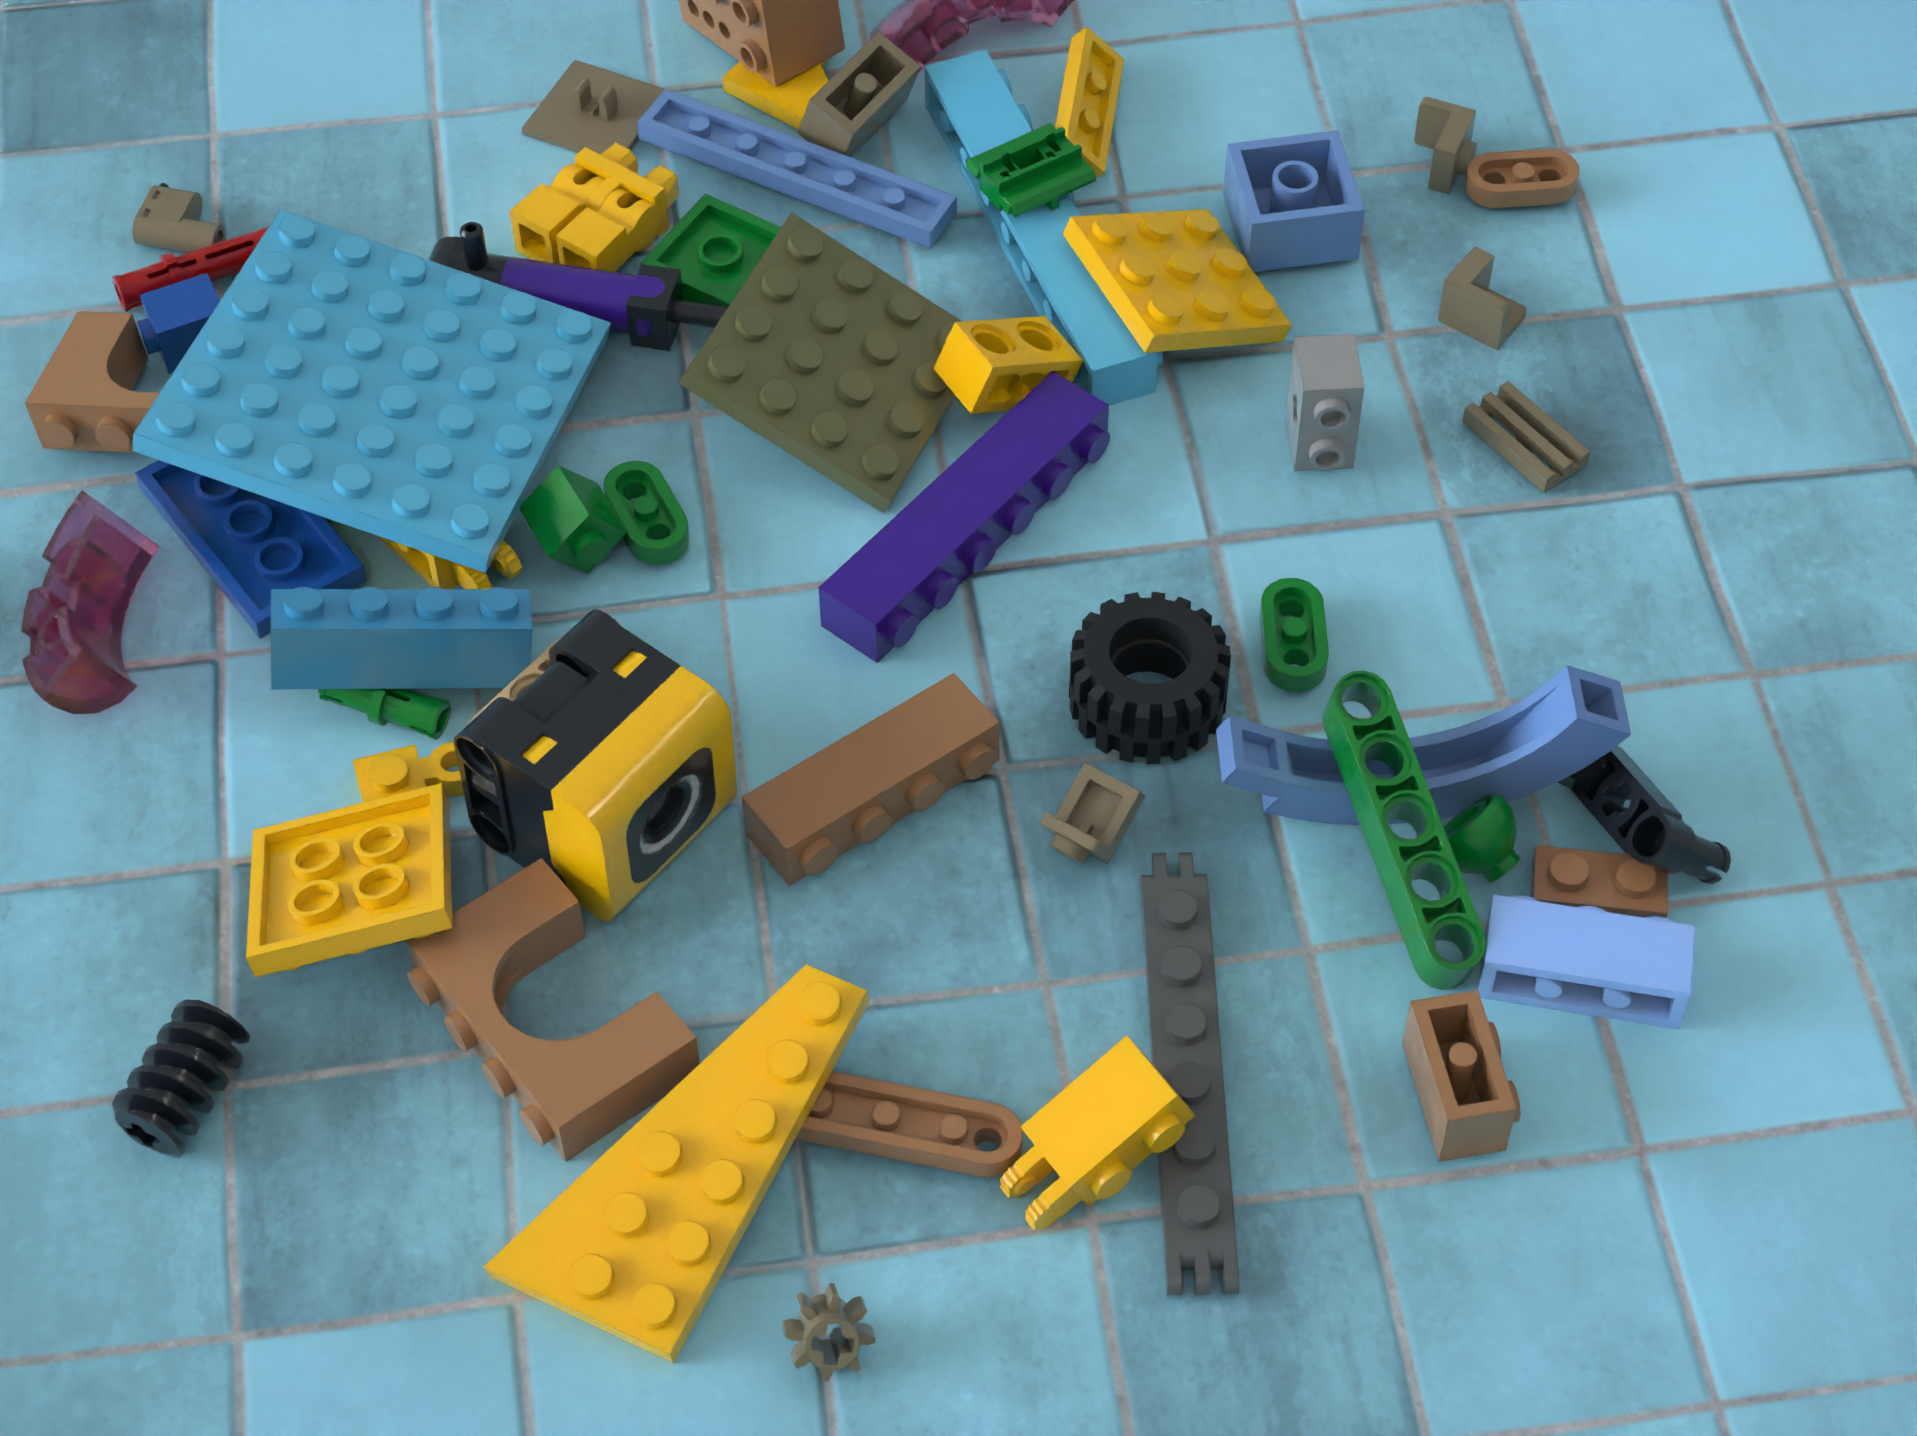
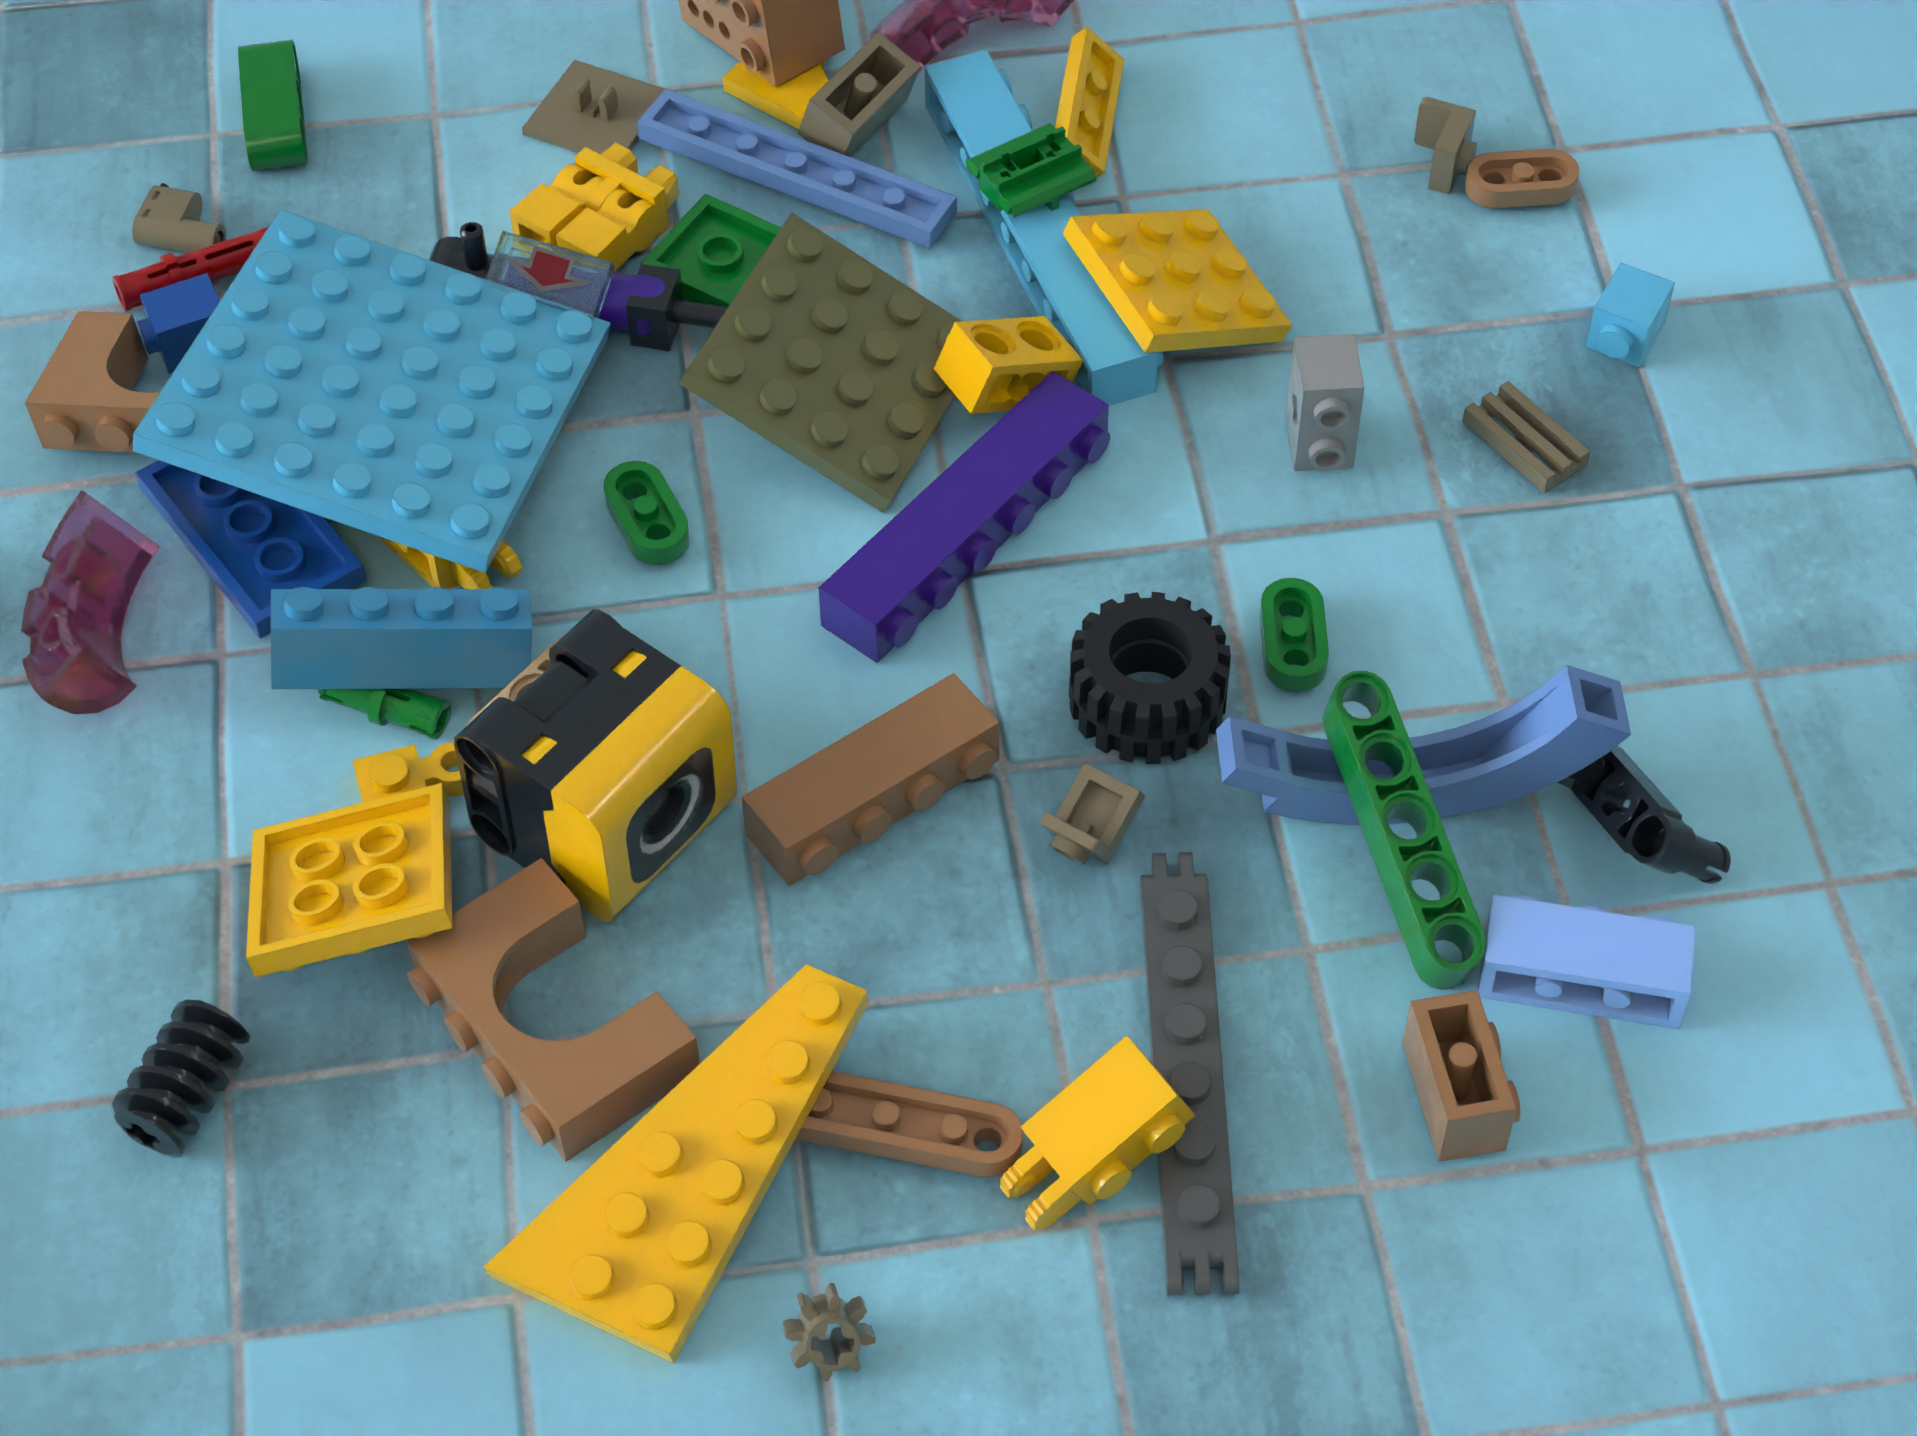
green brick [519,465,628,573] -> none
medium blue brick [1223,130,1365,272] -> none
dark tan panel [1438,246,1526,351] -> none
green brick [1444,794,1520,882] -> none
medium nougat plate [1531,845,1668,918] -> none
none -> green beam [238,39,308,171]
none -> clear light blue tile [484,230,615,321]
none -> medium azure brick [1586,262,1675,368]

